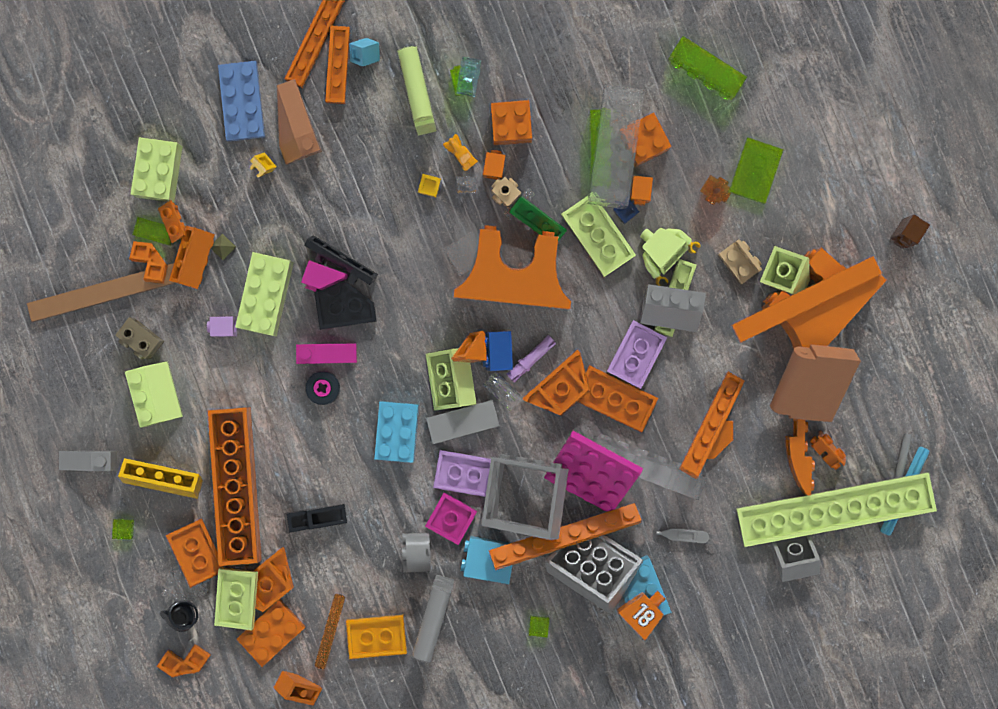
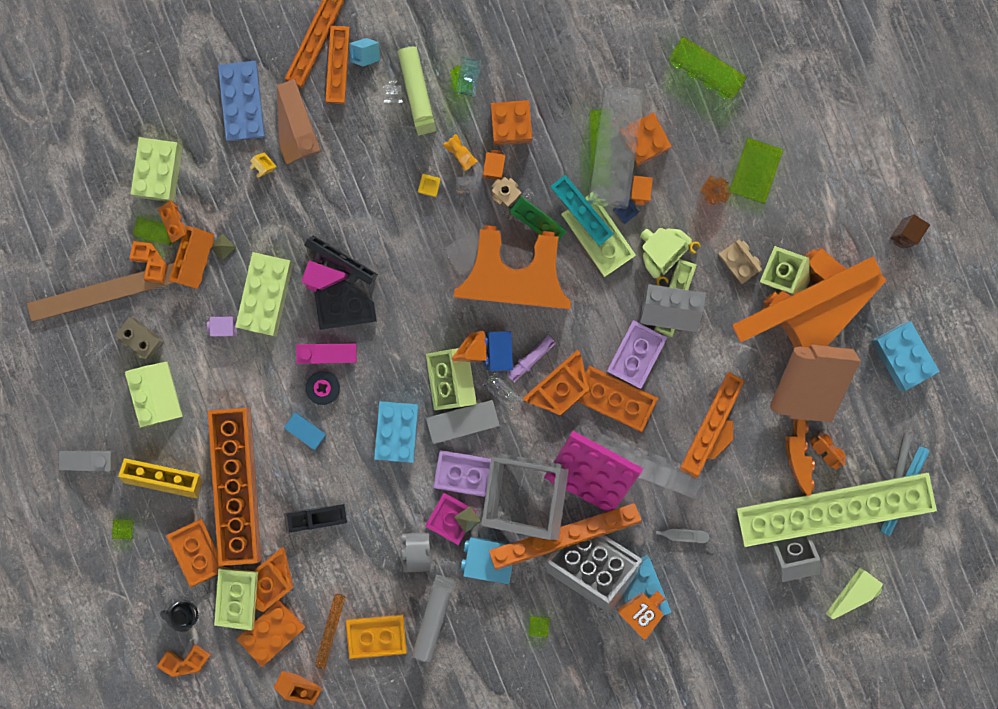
none -> dark azure tile [284,412,327,450]
none -> clear tile [382,79,403,103]
none -> olive slope [455,506,481,533]
none -> teal plate [550,174,614,247]
none -> yellowish green slope [826,568,883,619]
none -> medium azure brick [871,321,940,391]

